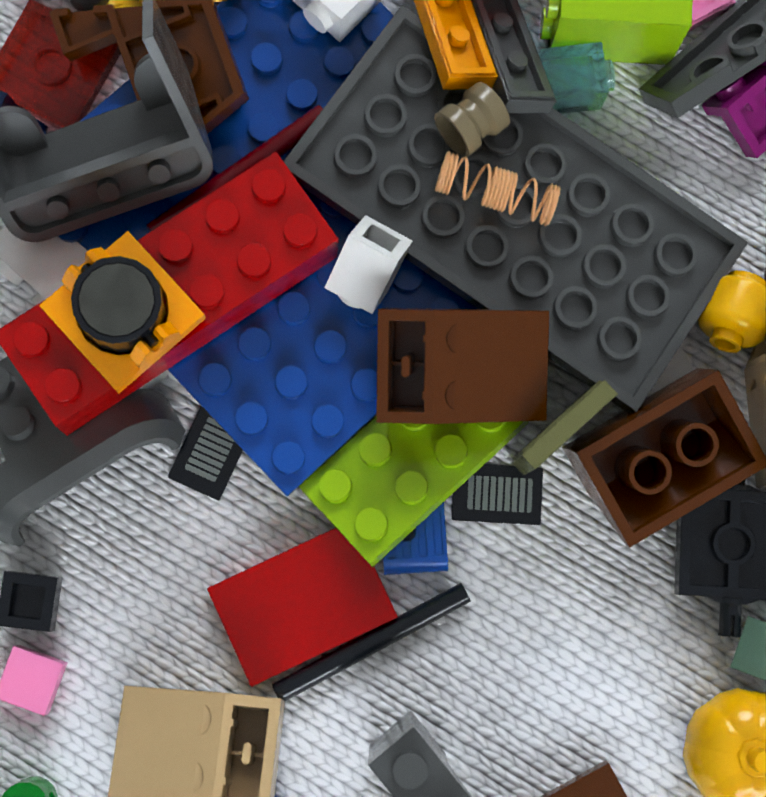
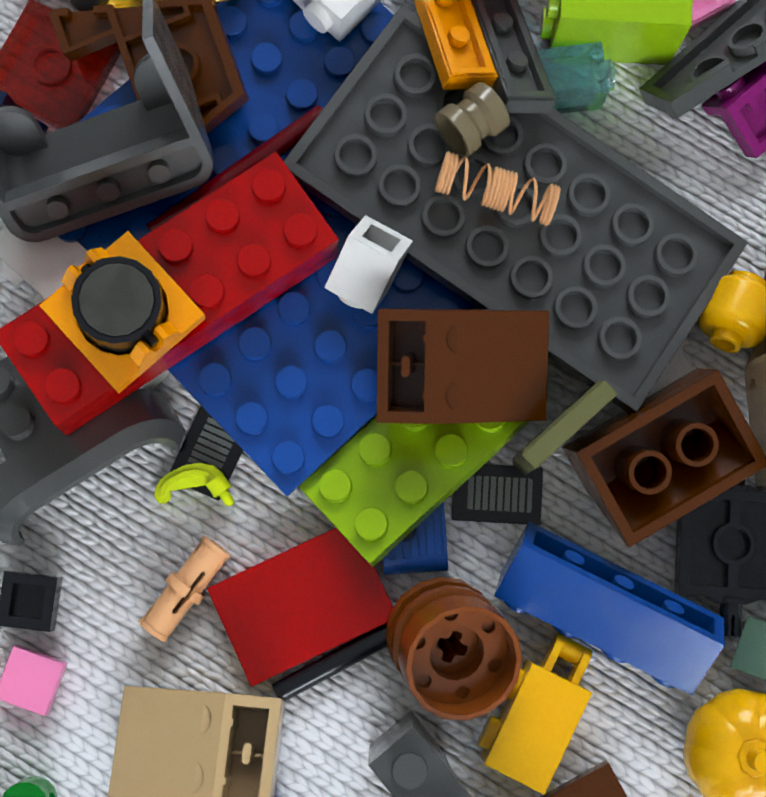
none -> light nougat pin [138,535,231,642]
none -> neon yellow piece [154,463,234,506]
none -> dark orange wheel [385,577,522,721]
none -> yellow brick [477,632,593,795]
none -> blue brick [494,521,725,695]

